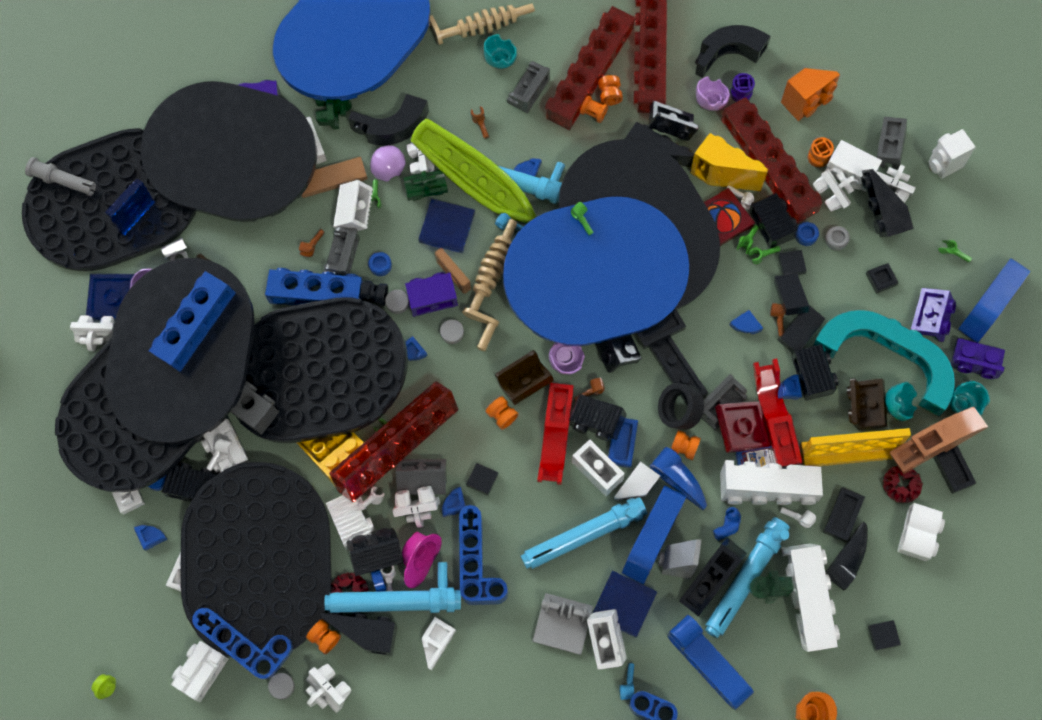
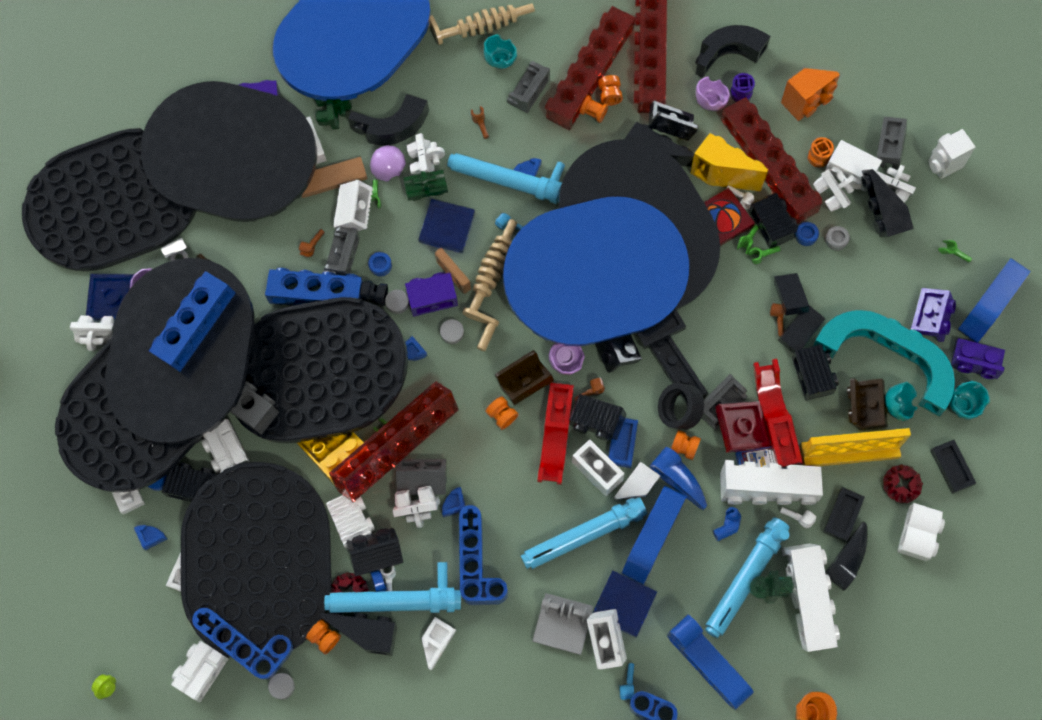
light grey pin [25,157,96,196] -> none
clear blue tile [106,179,155,235] -> none
white hand [206,439,232,471] -> none
white hips [306,664,351,713] -> none
white hand [359,486,385,509] -> none
dark pink piece [402,532,442,588] -> none
lime piece [411,119,536,223] -> none
black tile [466,463,499,496] -> none
bright green hand [571,202,594,235] -> none
light grey slope [658,539,701,579] -> none
black slope [679,538,747,617] -> none
blue tile [729,310,763,334] -> none
black tile [778,250,807,275] -> none
blue tile [778,375,802,400] -> none
black tile [866,263,899,294] -> none
black tile [868,620,901,651] -> none
nougat slope [890,407,988,475] -> none

